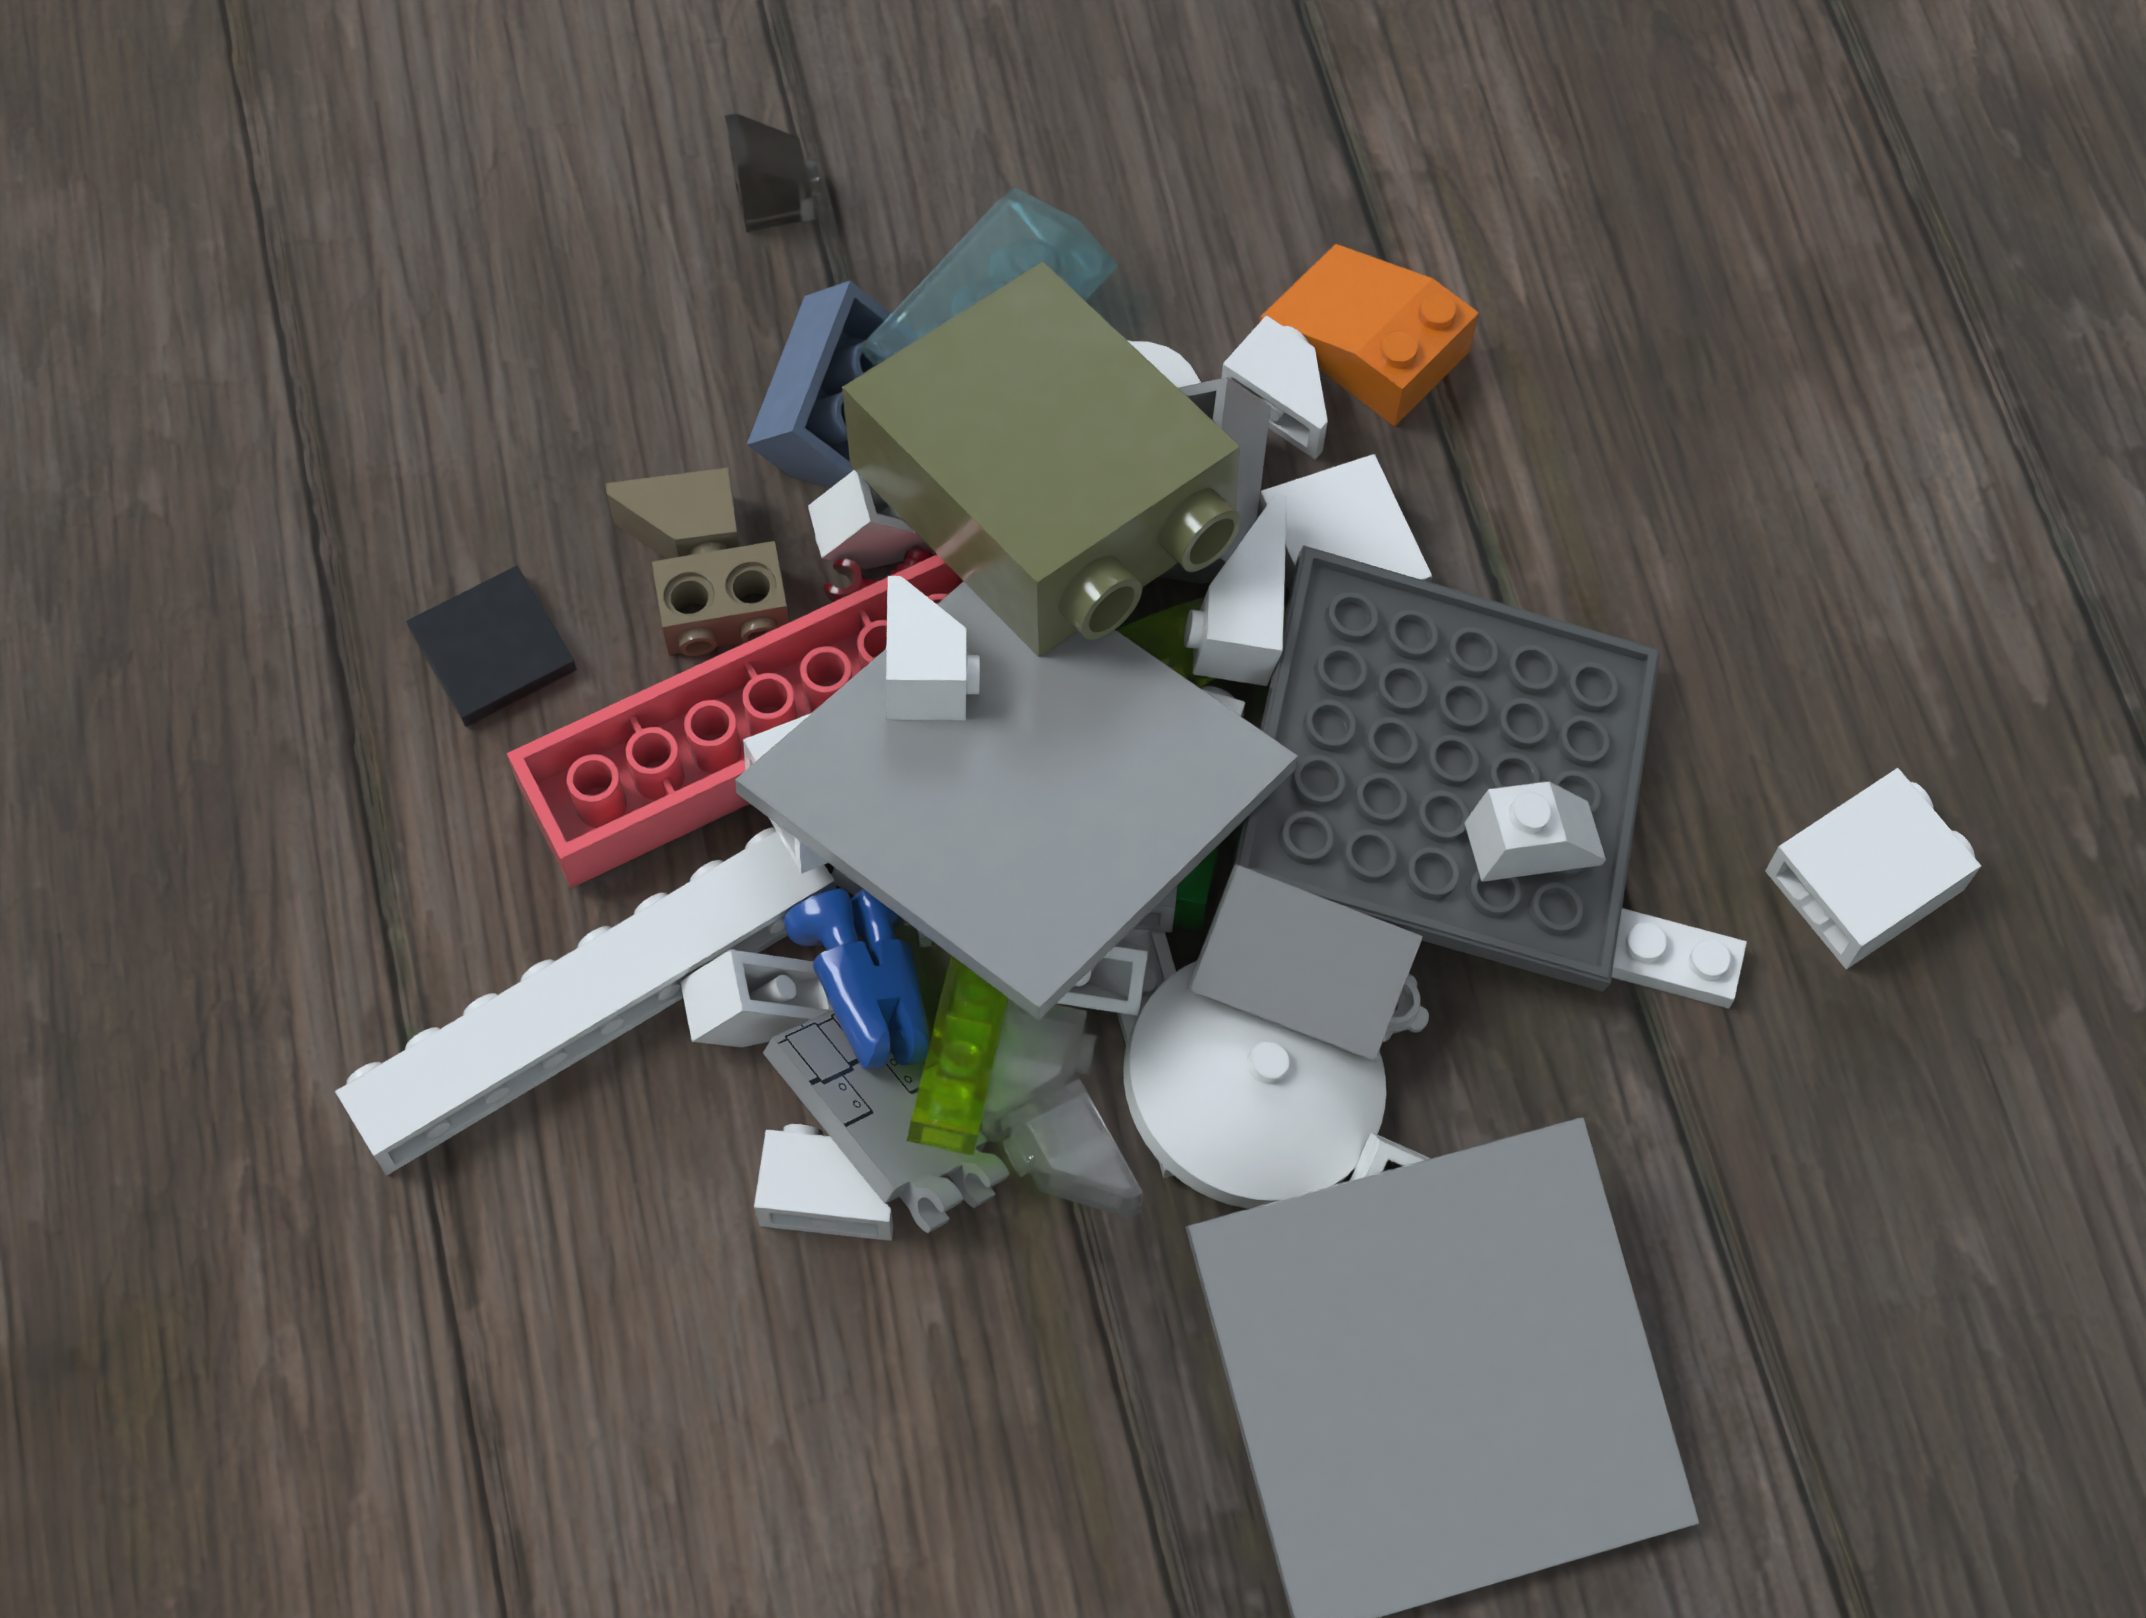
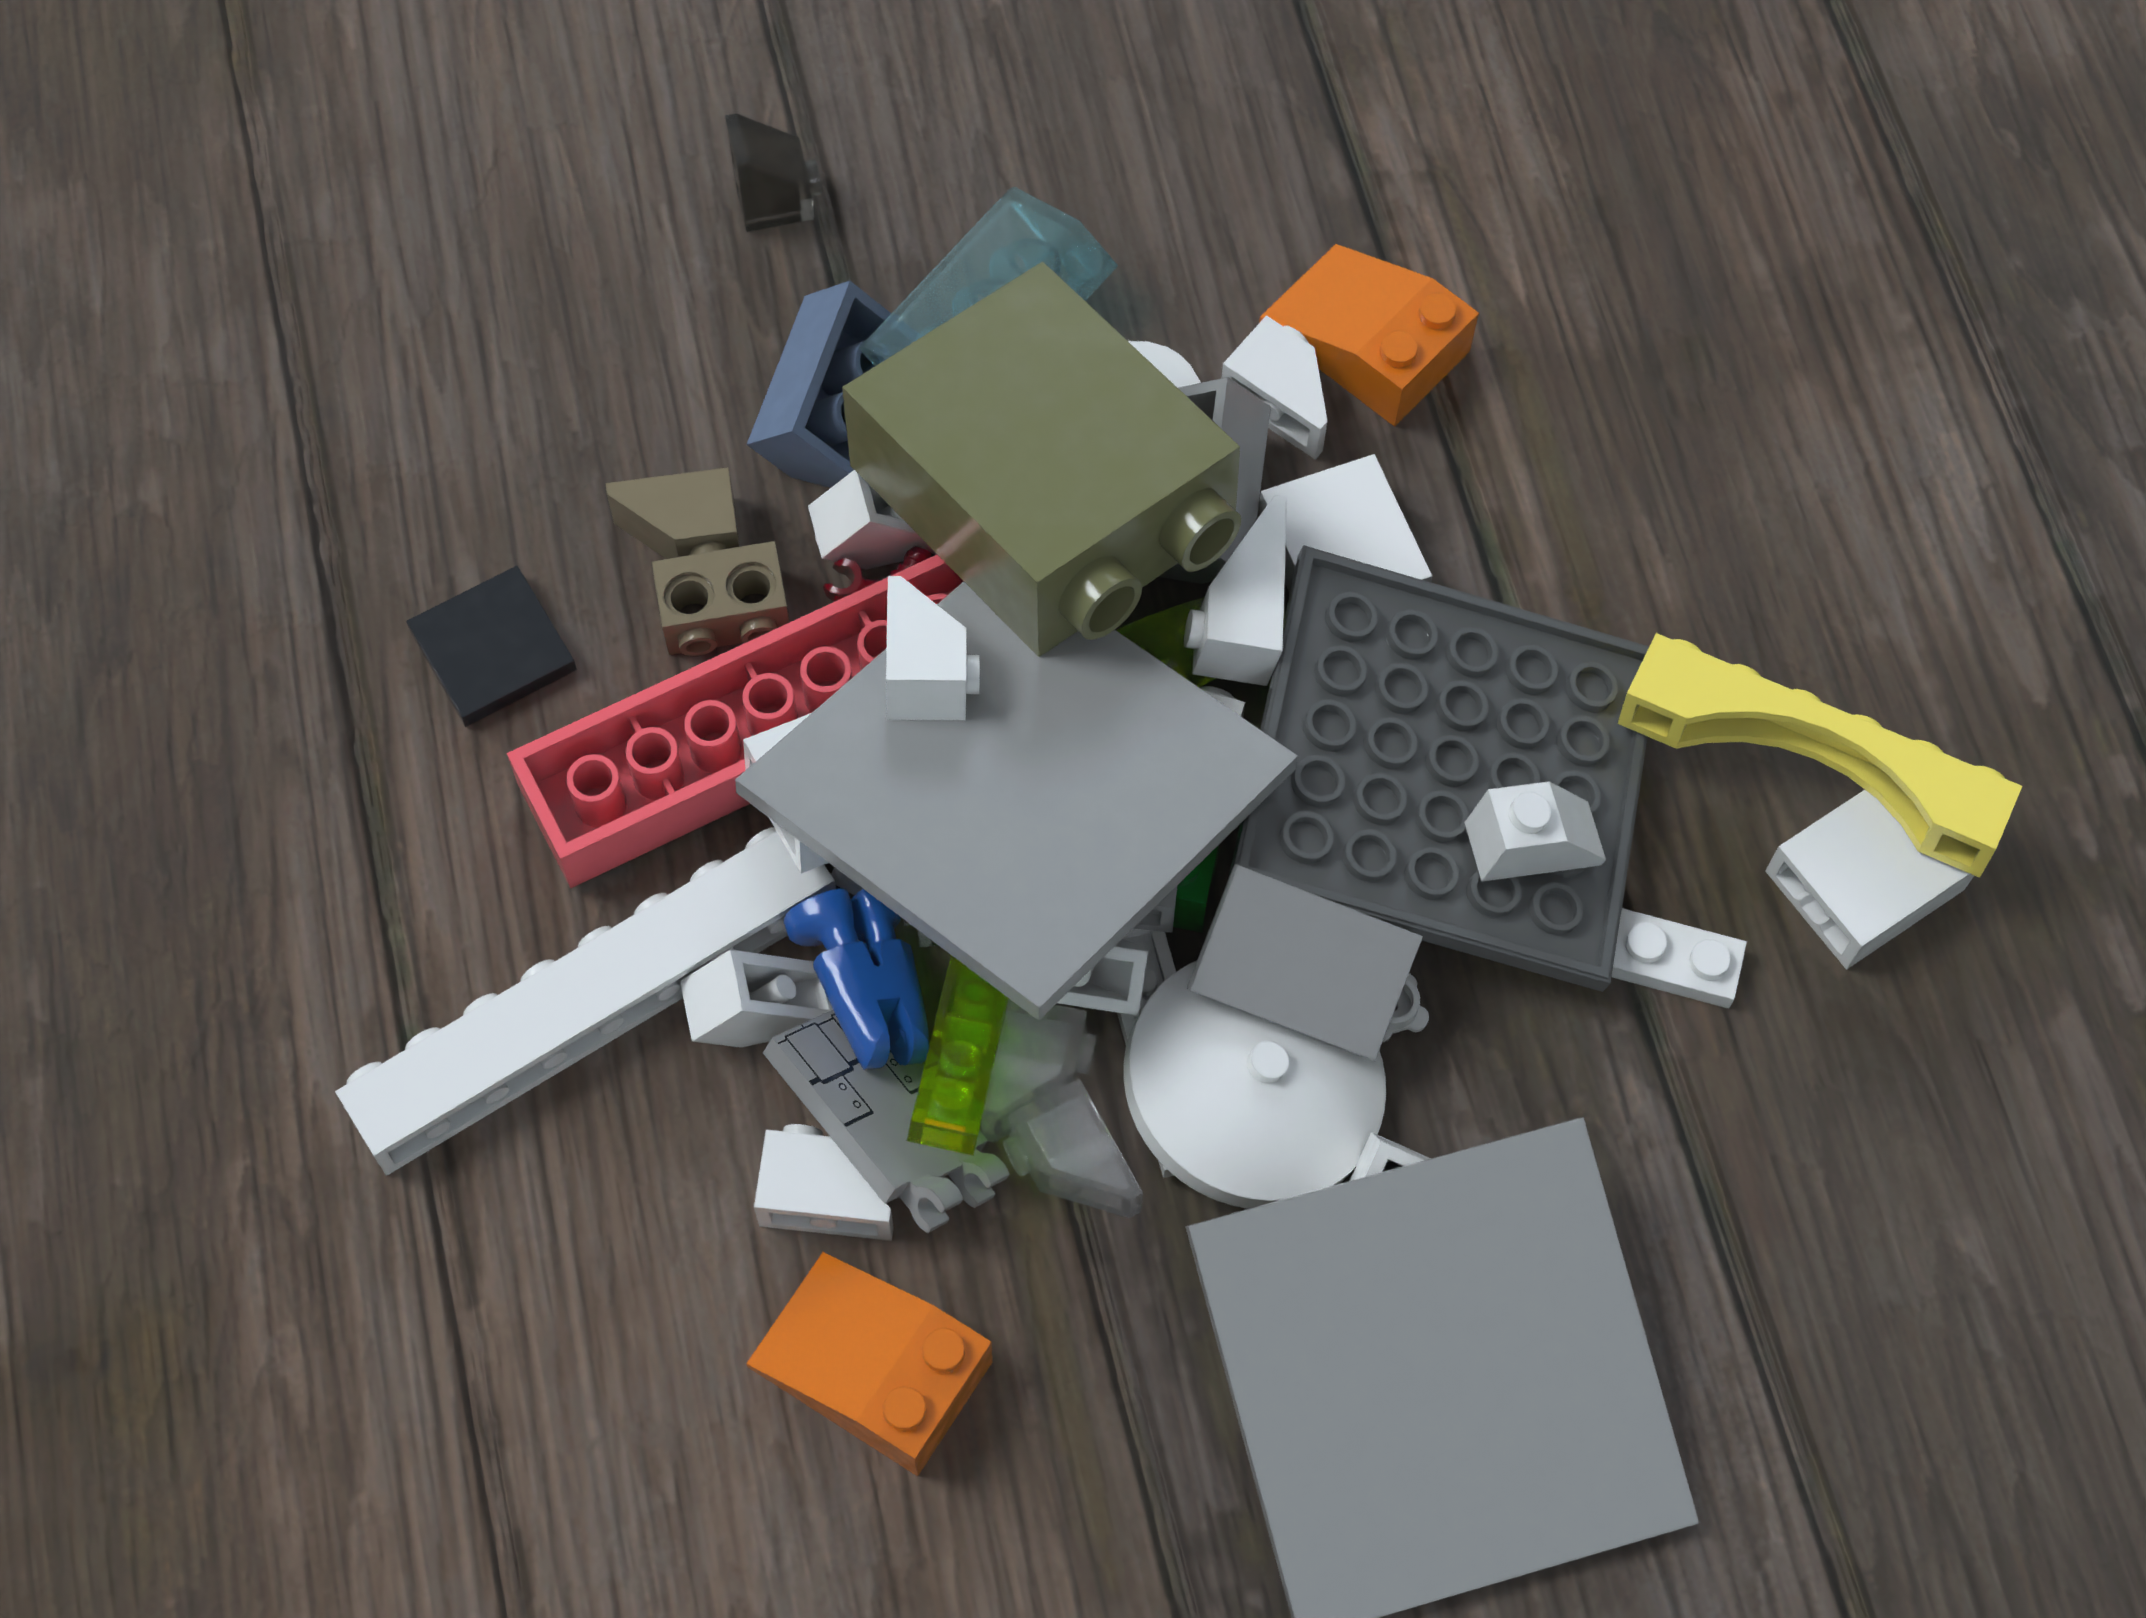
none -> orange slope [746,1252,993,1477]
none -> light yellow arch [1617,633,2022,878]

